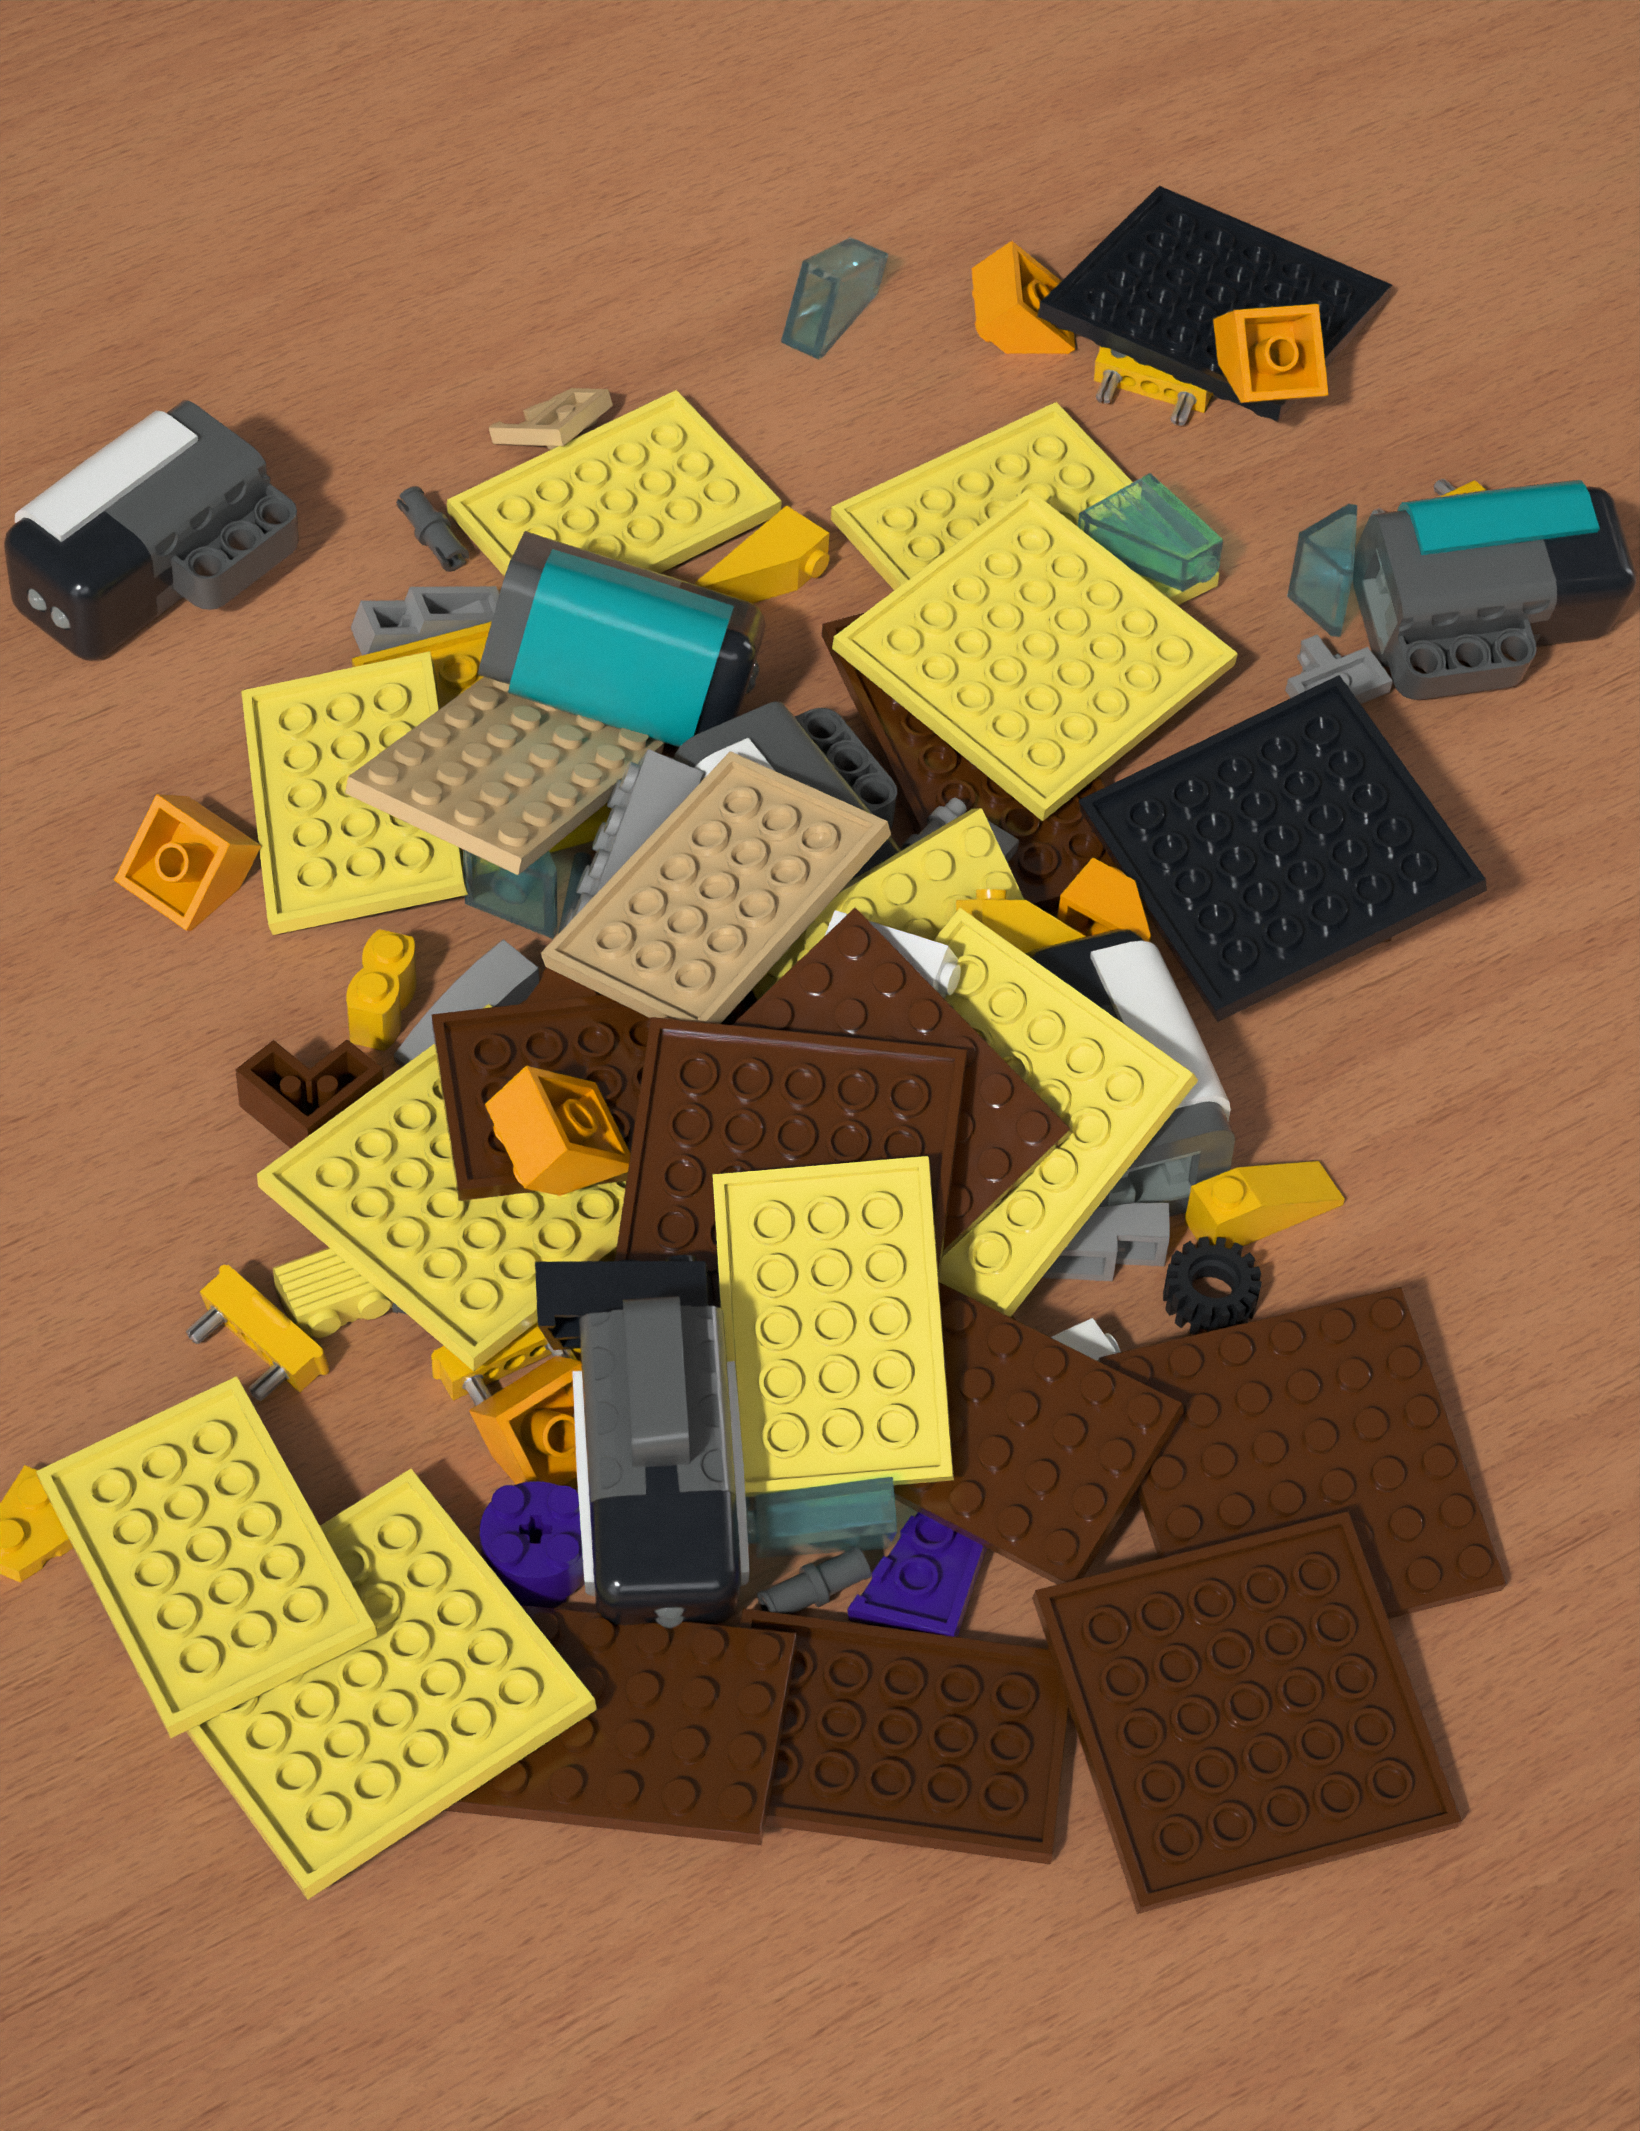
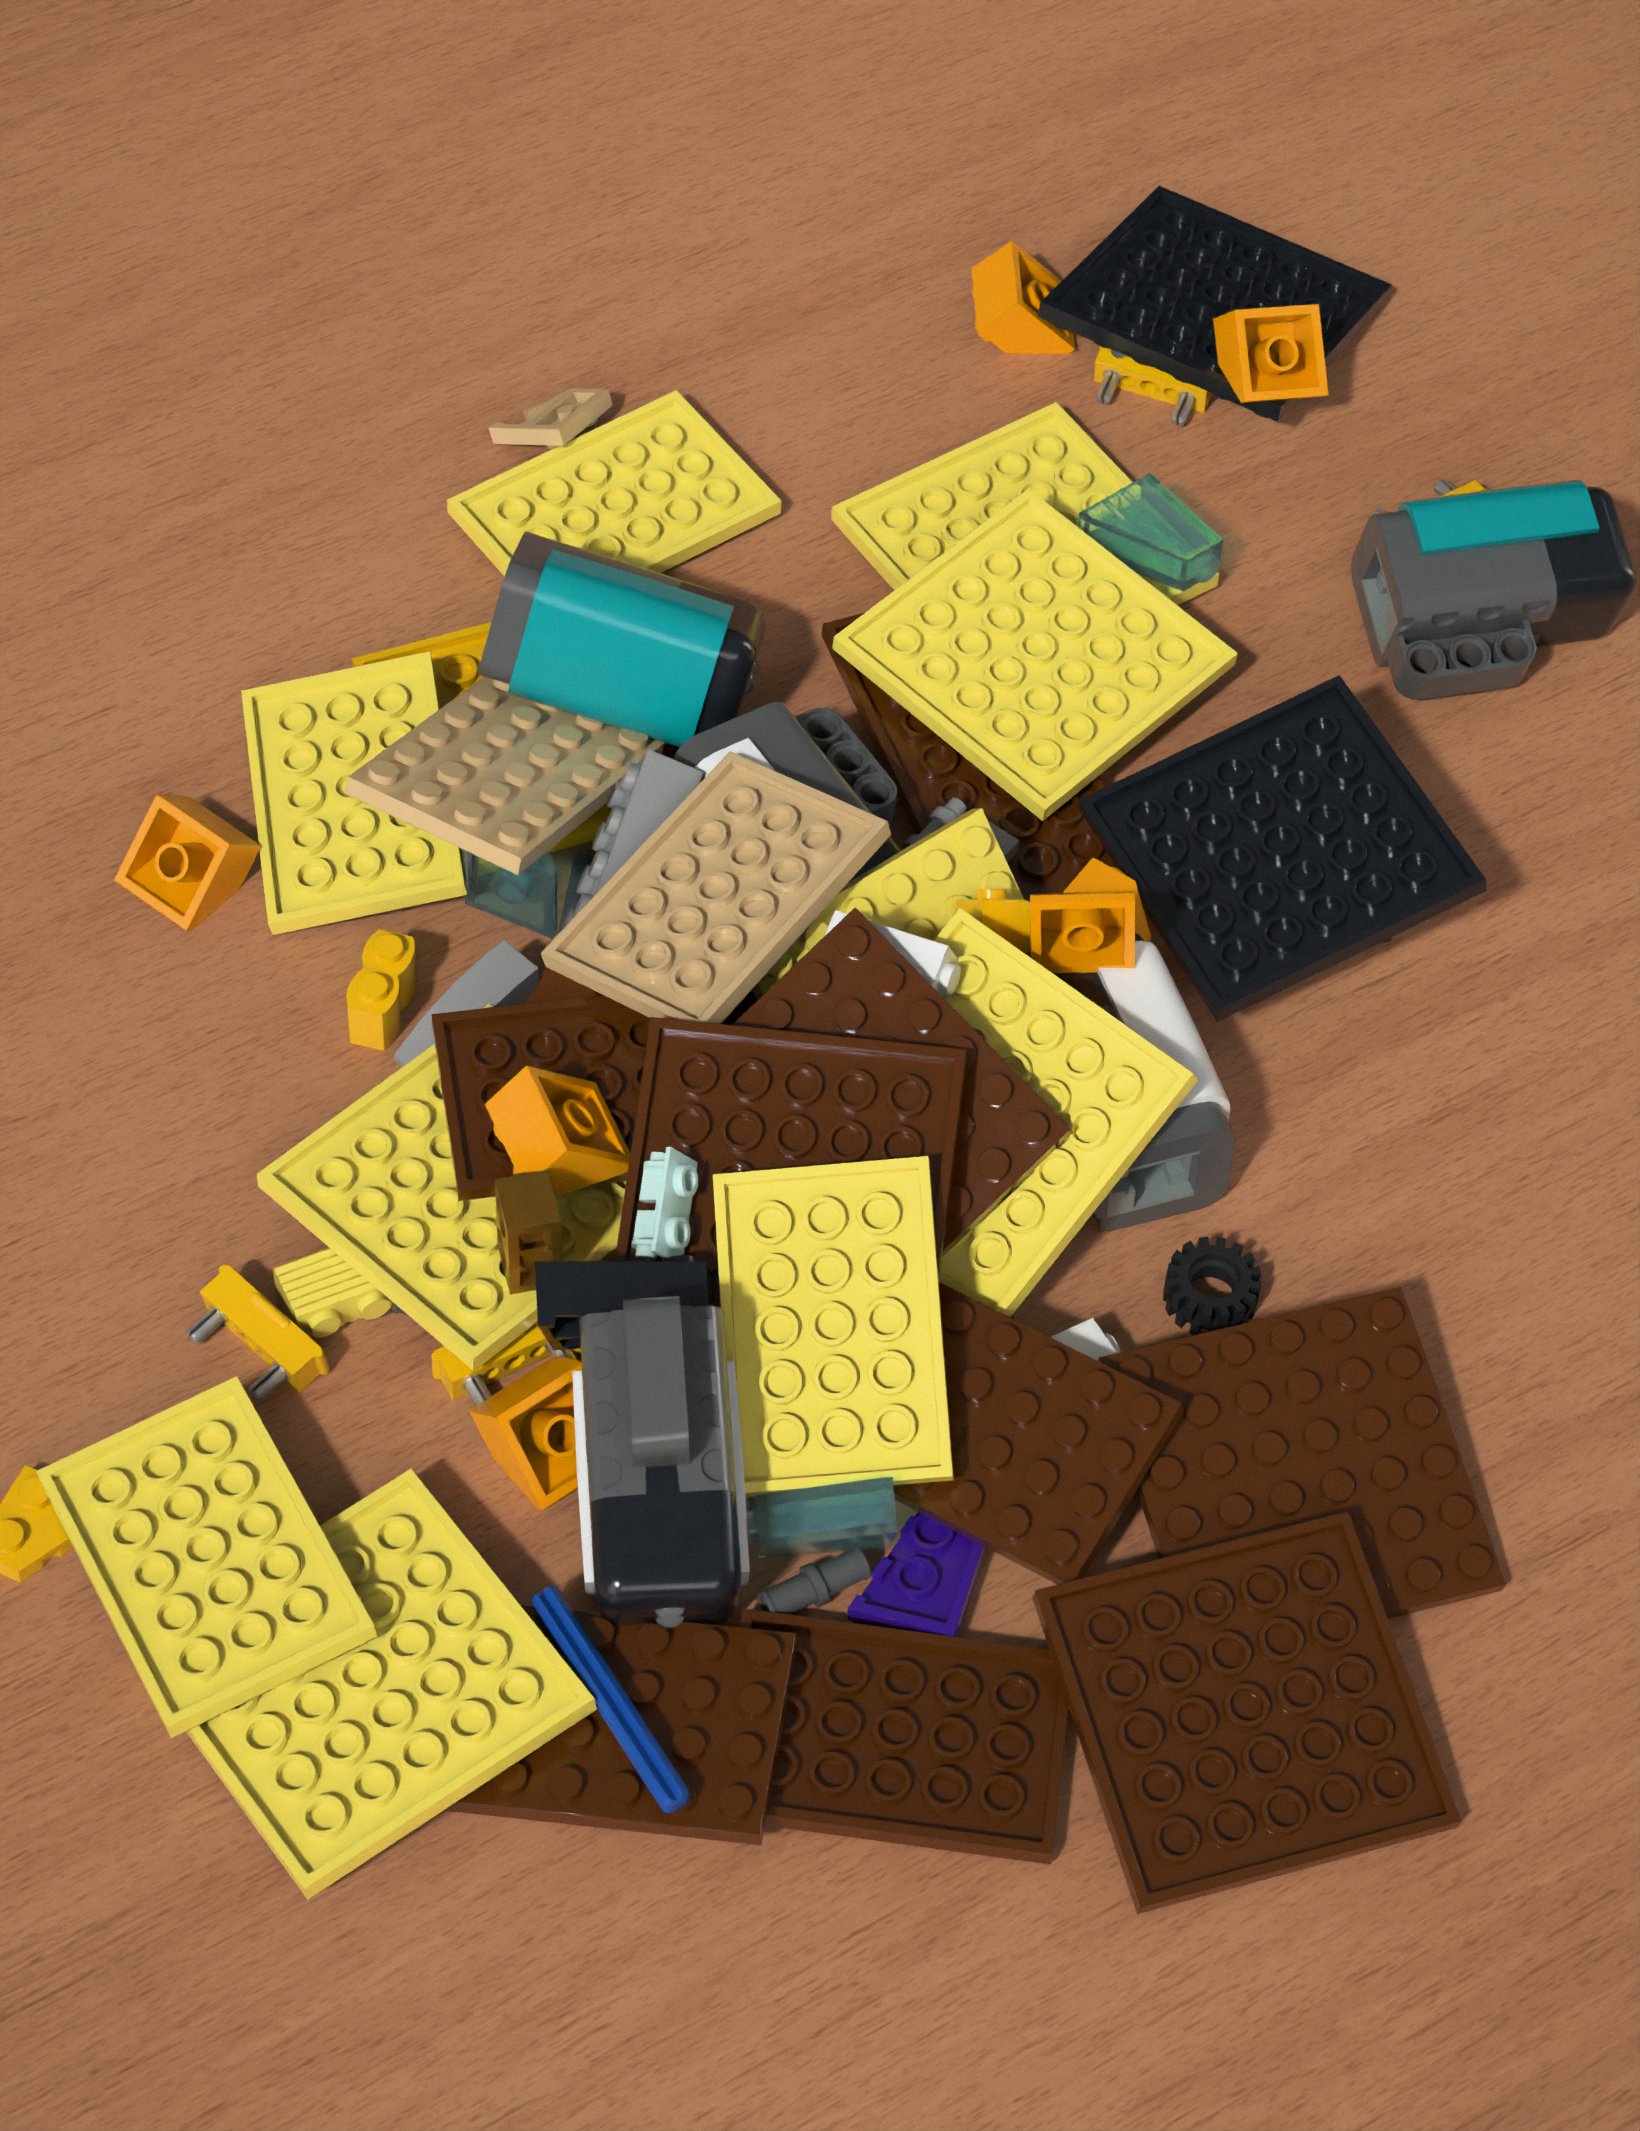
piece [4,400,299,661] -> none
reddish brown brick [236,1040,384,1148] -> none
light grey slope [351,586,499,655] -> none
dark grey pin [396,486,469,572] -> none
dark purple brick [480,1481,585,1608] -> none
yellow slope [695,505,830,604] -> none
clear light blue slope [781,237,889,360] -> none
light grey slope [1042,1203,1170,1281] -> none
yellow slope [1185,1161,1345,1249] -> none
light grey hinge [1285,635,1393,704] -> none
clear light blue slope [1287,504,1357,637] -> none
none -> pearl gold brick [495,1170,562,1295]
none -> blue axle [531,1586,690,1814]
none -> light aqua hinge [631,1147,698,1261]
none -> light orange slope [1030,891,1135,973]

